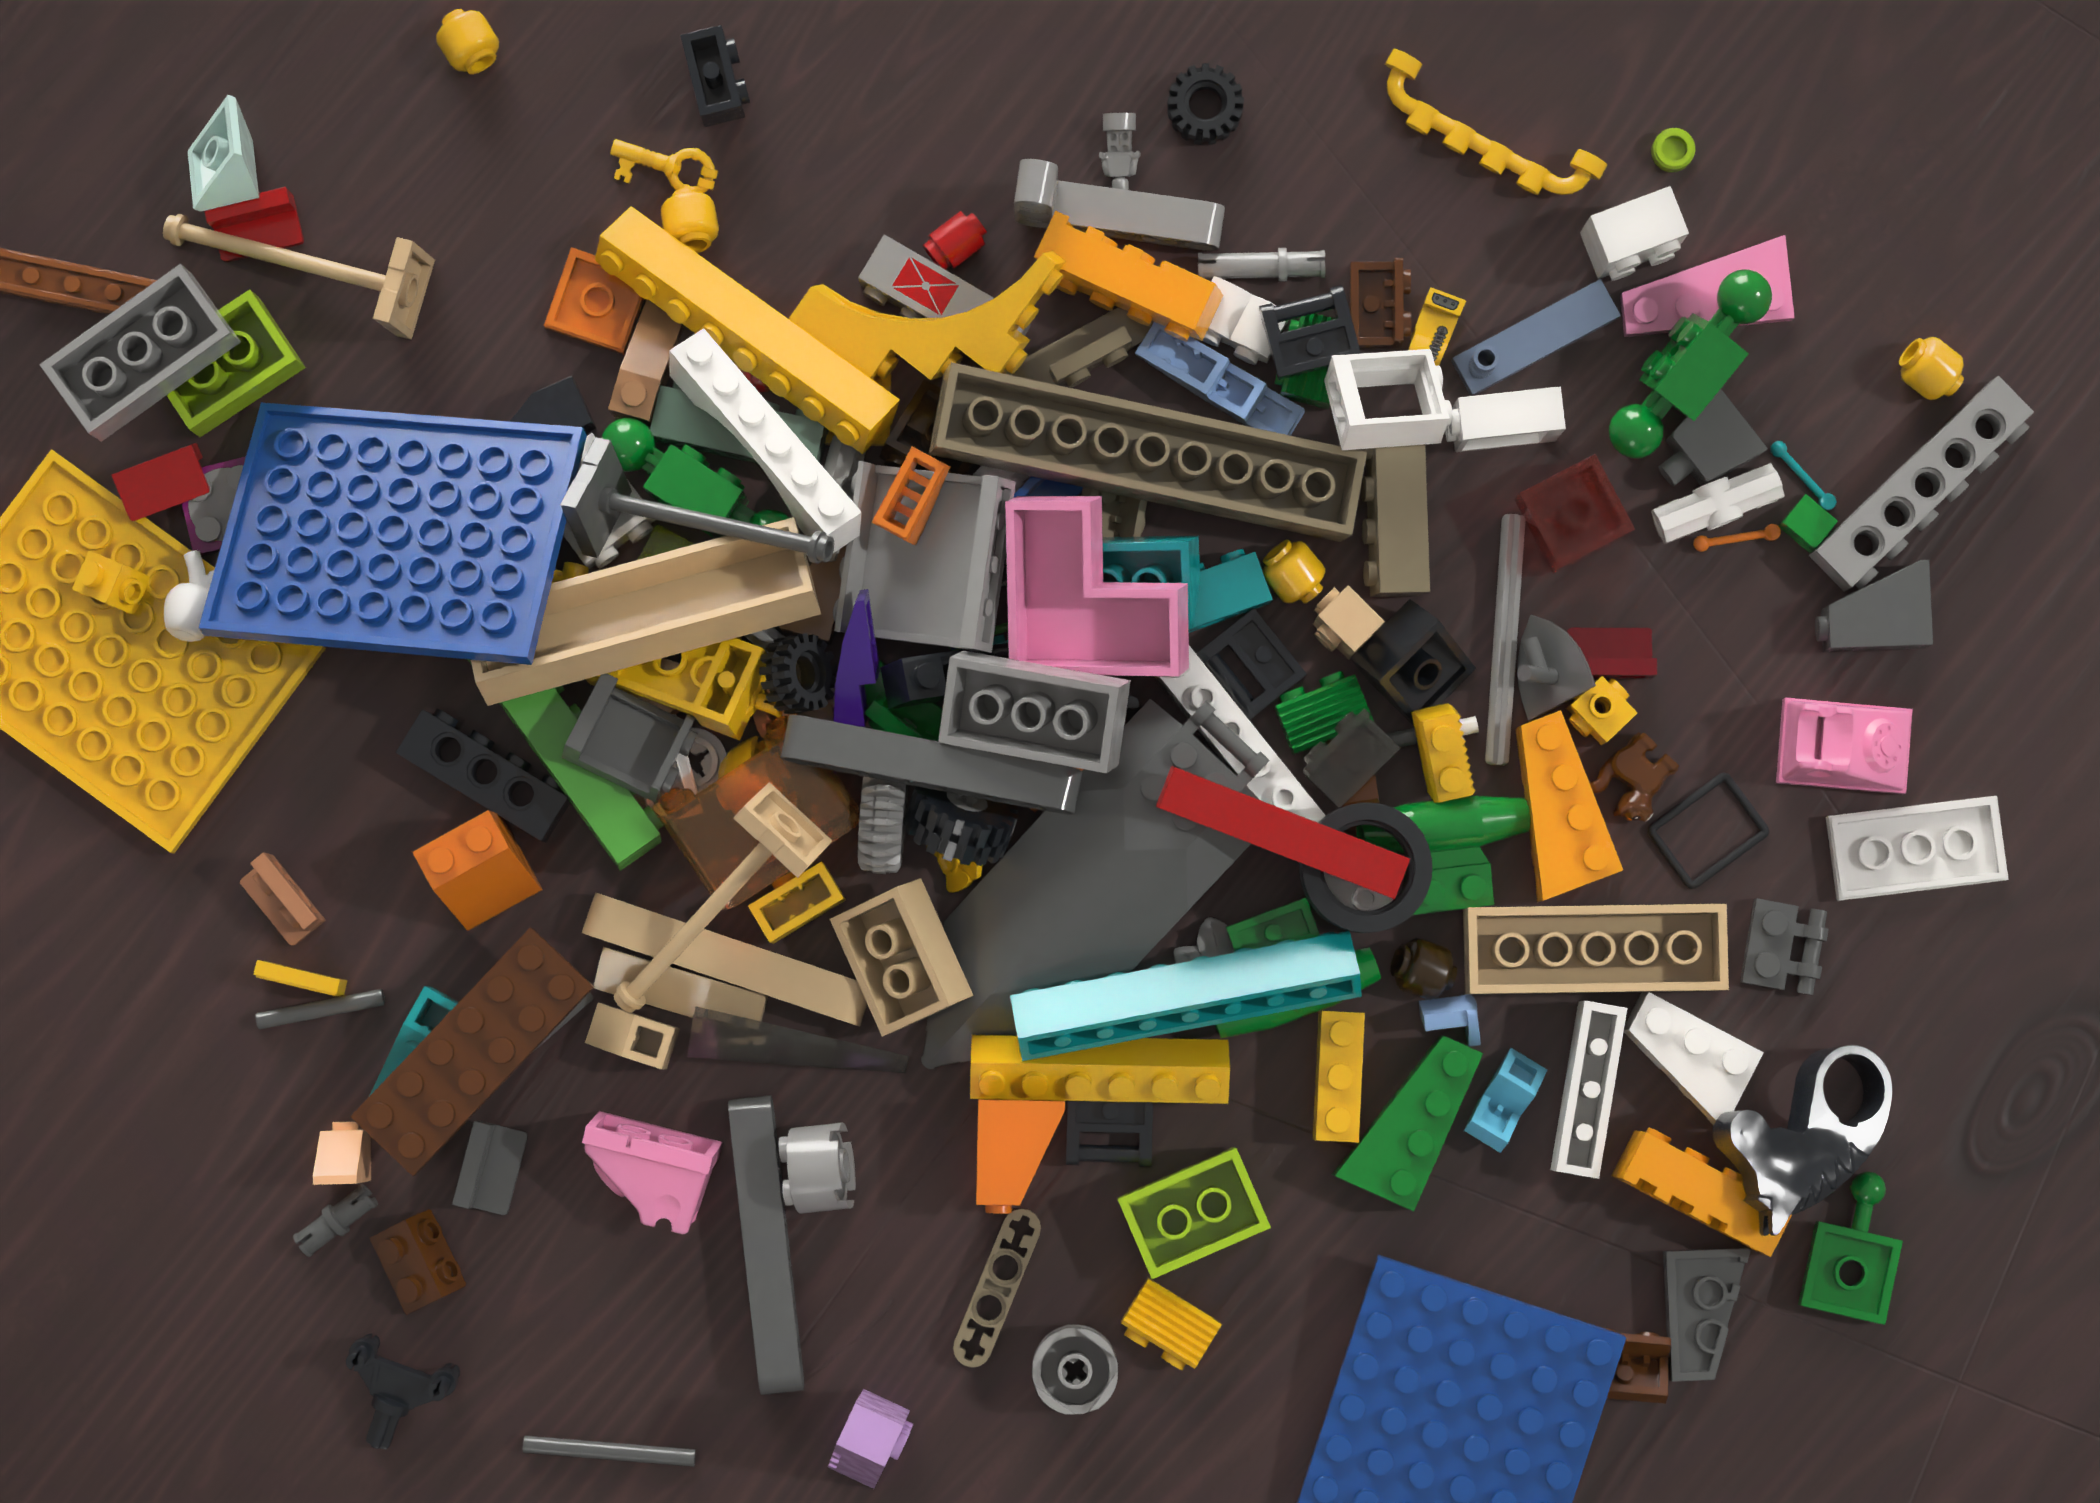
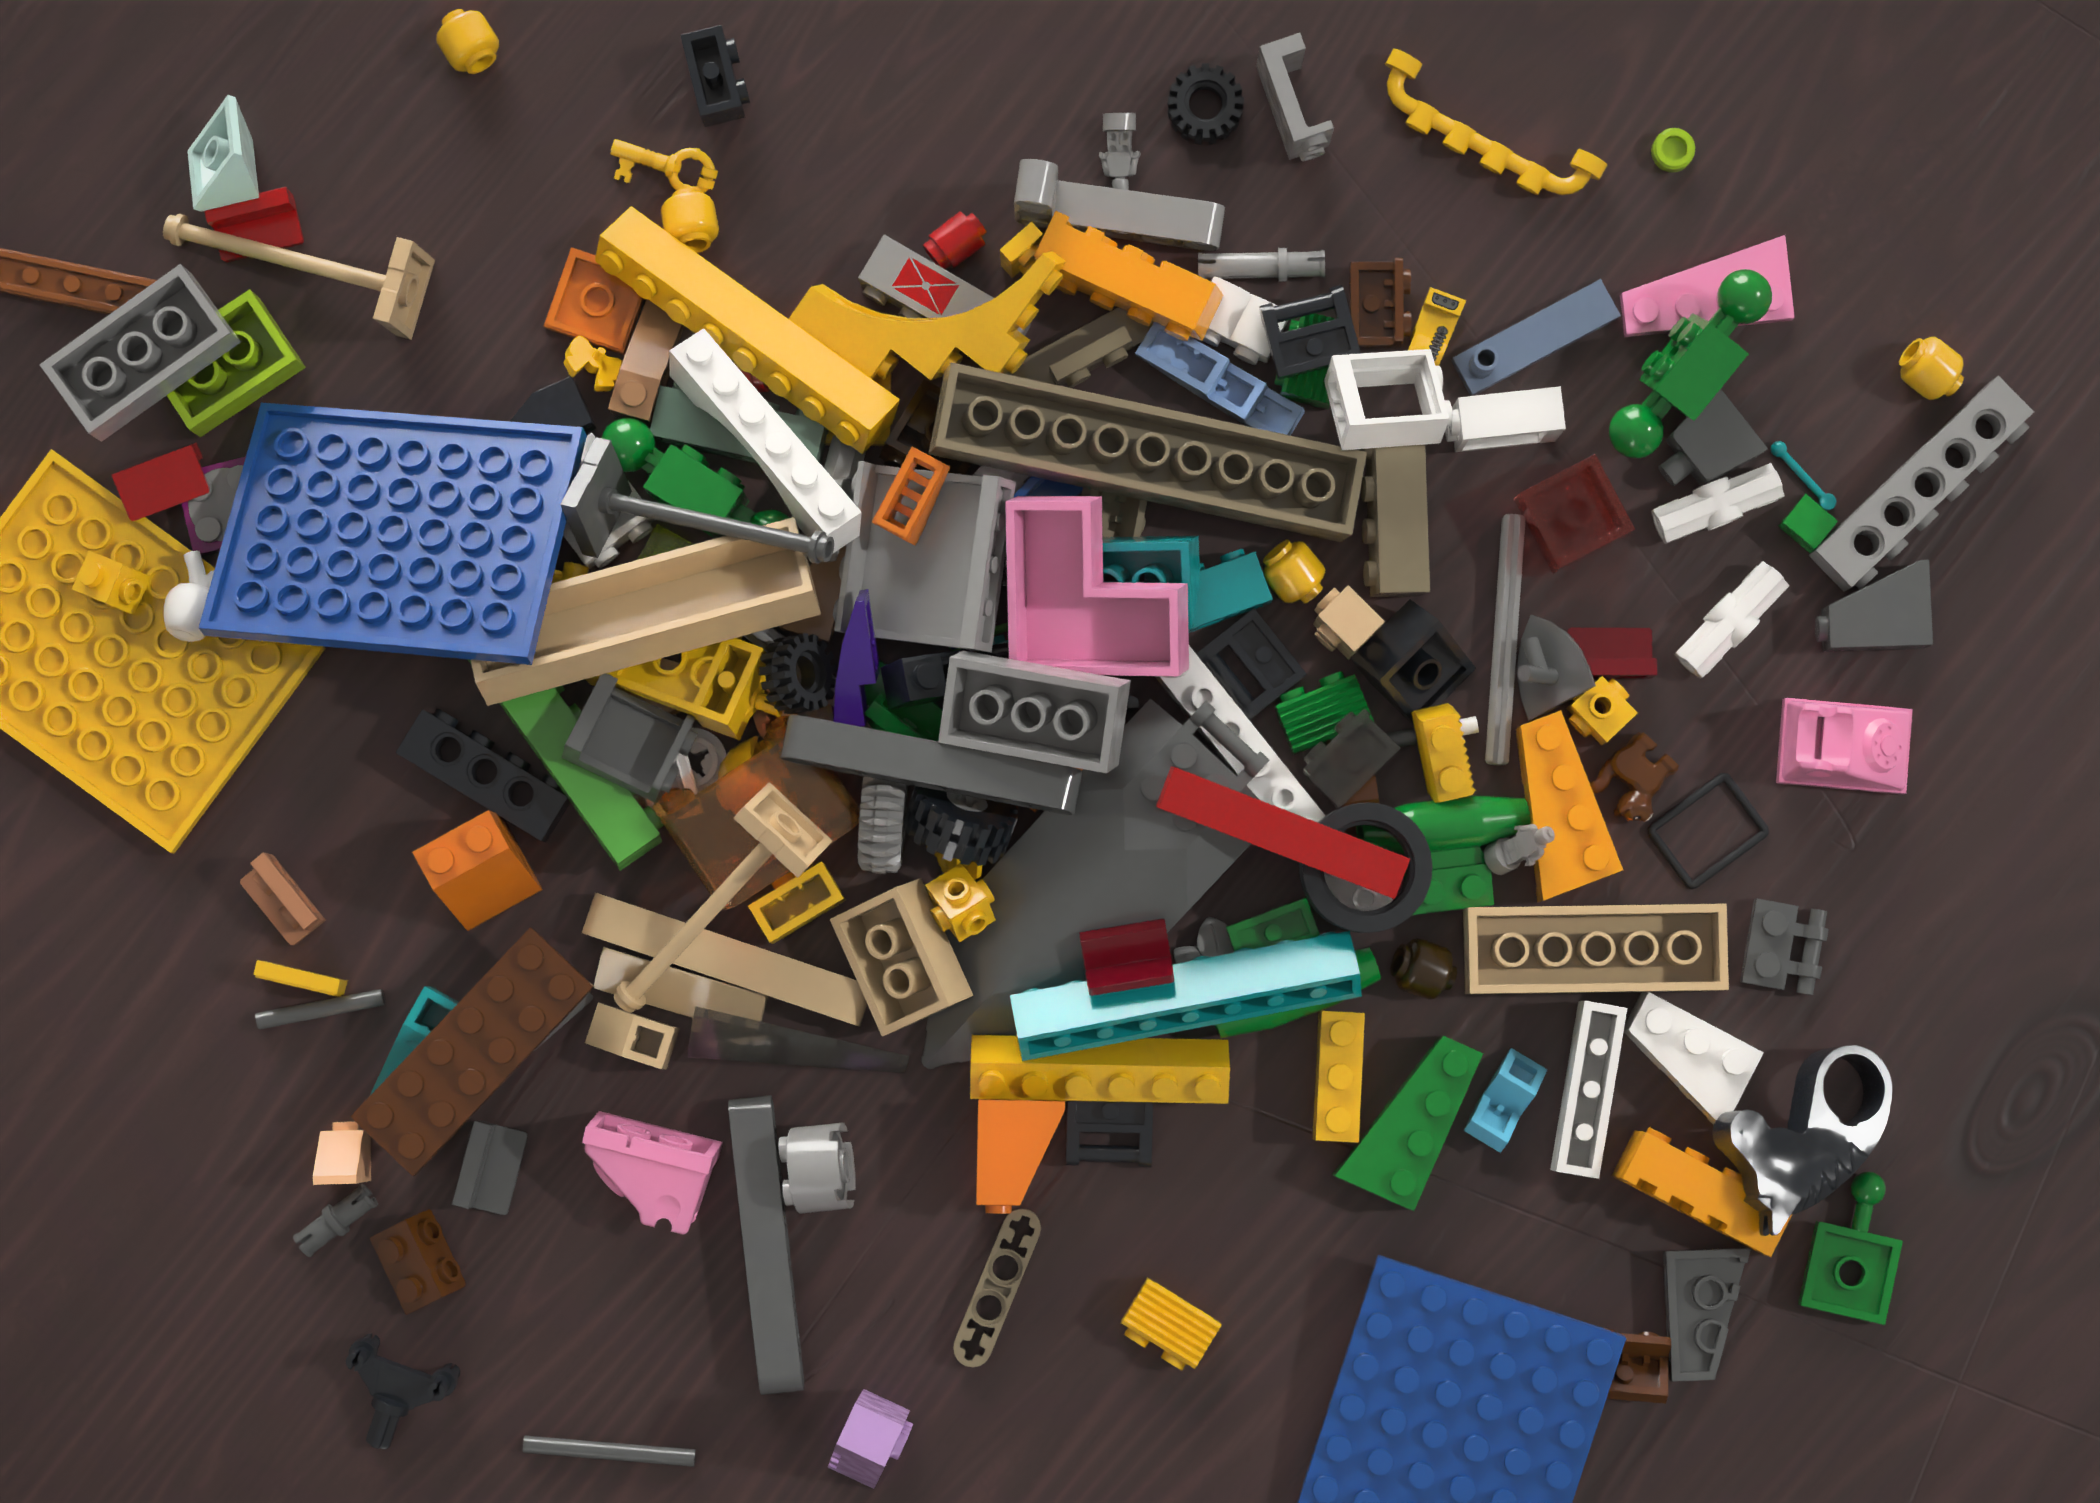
light grey brick [1032,1324,1118,1415] -> none
lime brick [1117,1147,1271,1279] -> none
light blue tile [1419,994,1481,1047] -> none
white brick [1580,186,1689,281] -> none
orange hinge [1693,524,1781,552] -> none
white tile [1826,796,2009,901] -> none
none -> yellow piece [563,336,623,392]
none -> yellow brick [925,864,996,943]
none -> yellow plate [1000,221,1043,278]
none -> dark red panel [1079,918,1175,996]
none -> light grey panel [1256,33,1334,161]
none -> light grey piece [1484,824,1555,875]
none -> white piece [1674,561,1789,679]

